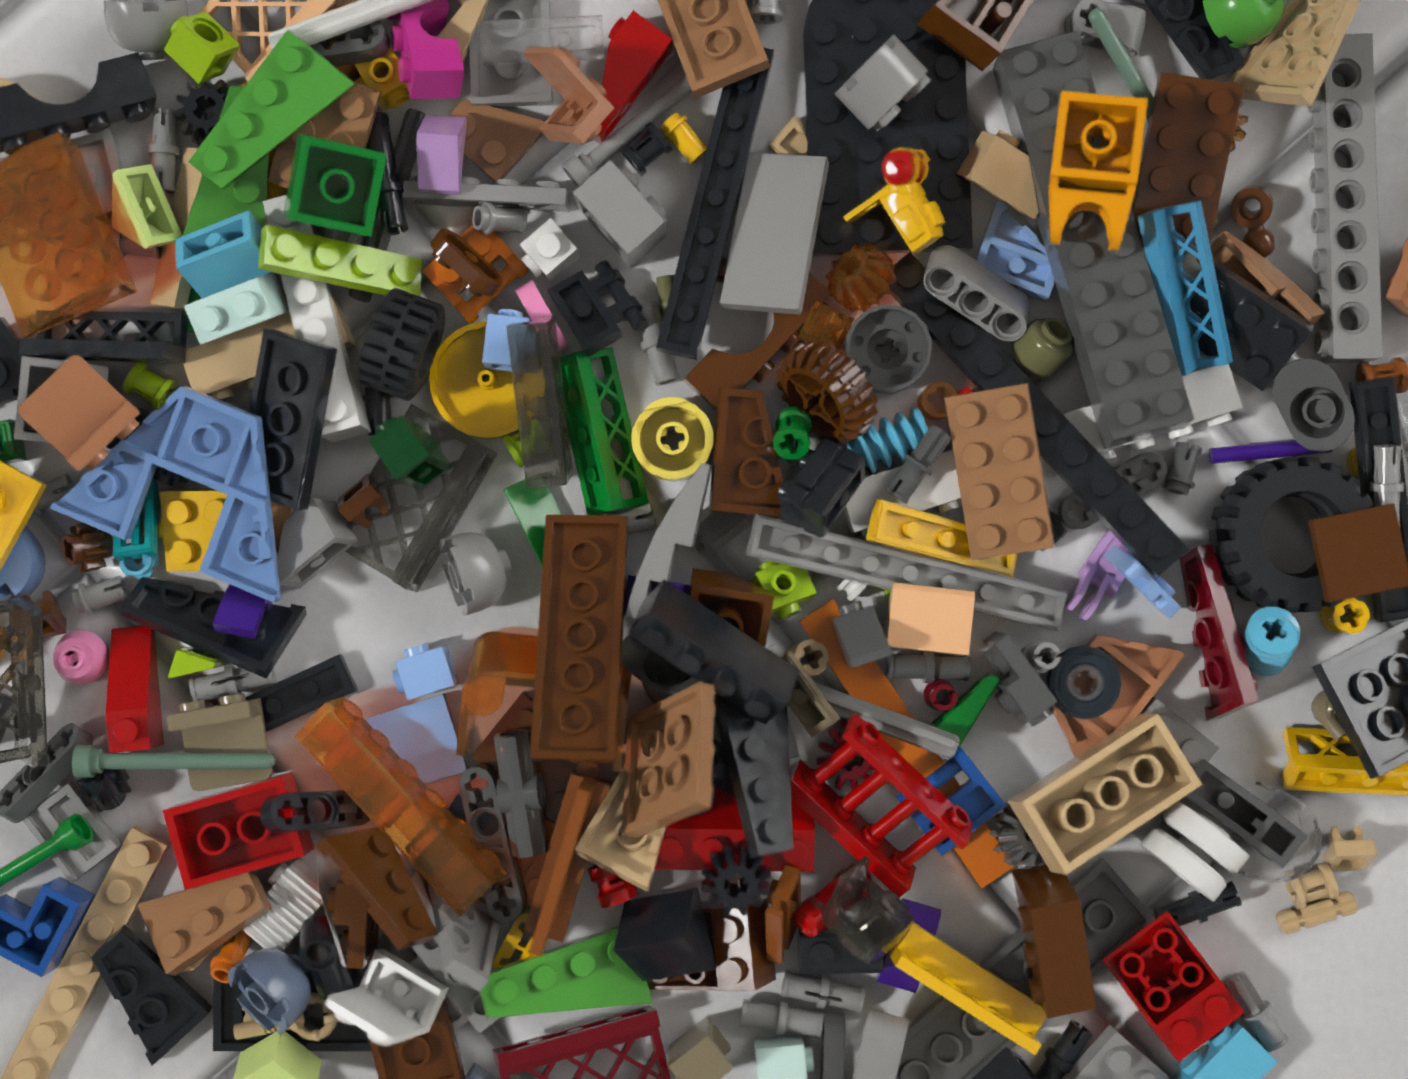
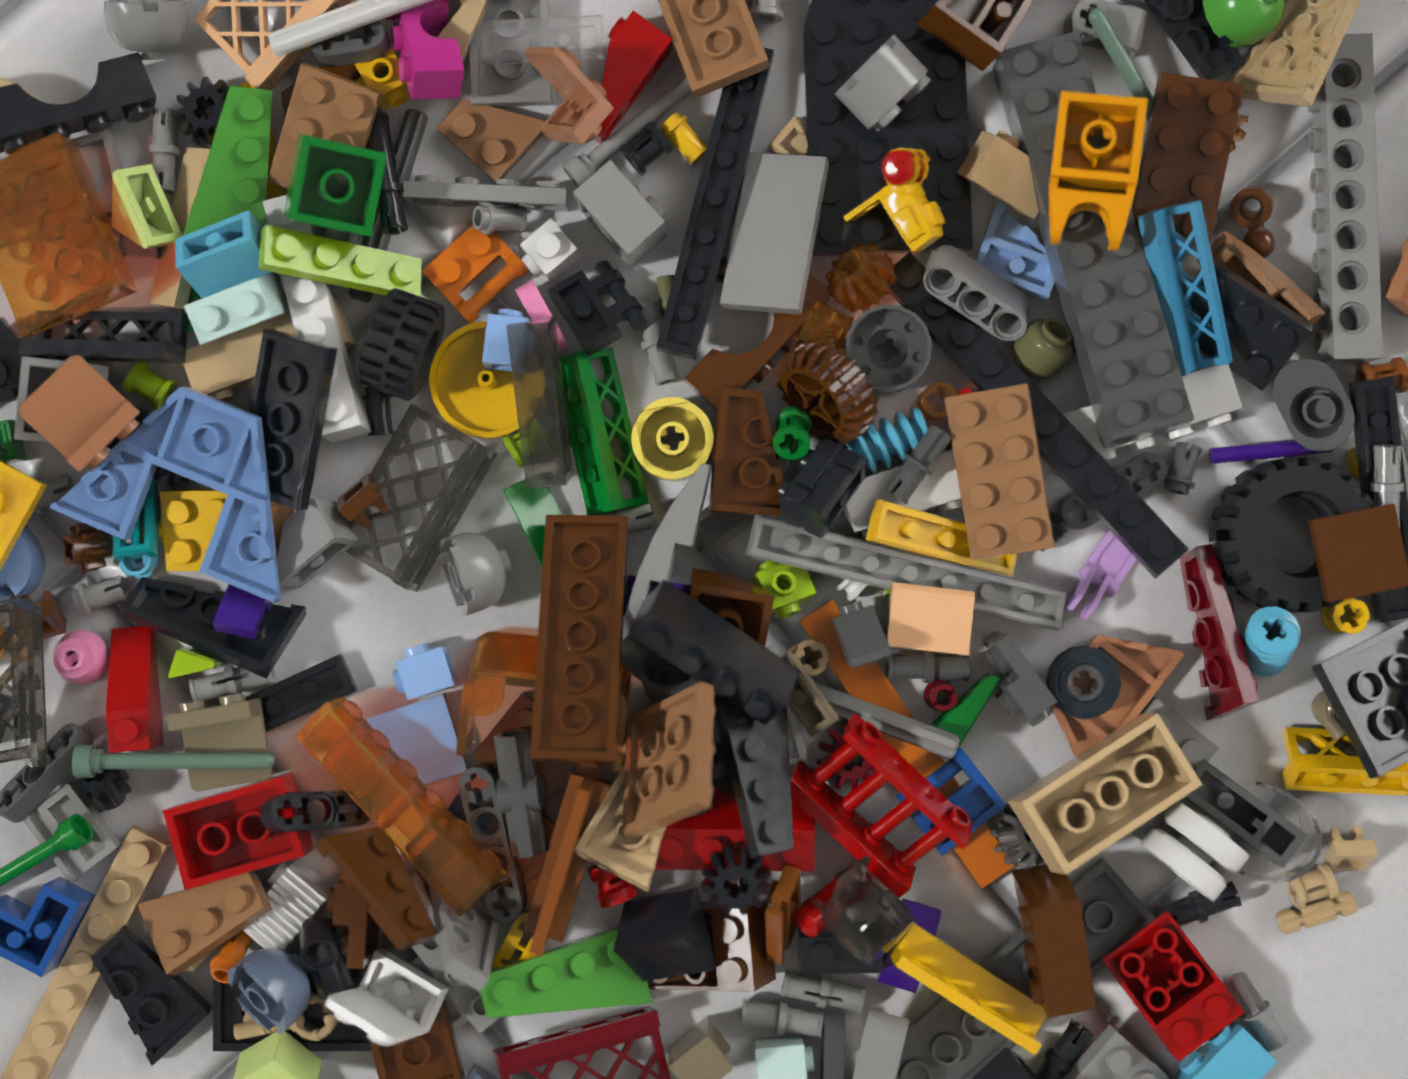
lime brick [164,11,240,84] -> none
bright green wing [188,29,357,189] -> none
white sticker [316,855,346,967] -> none
dark green brick [368,415,453,491] -> none
lavender slope [416,115,467,195] -> none
reddish brown plate [430,228,503,297] -> none
light grey pin [1021,641,1061,673] -> none
light blue wing [1103,545,1181,619] -> none

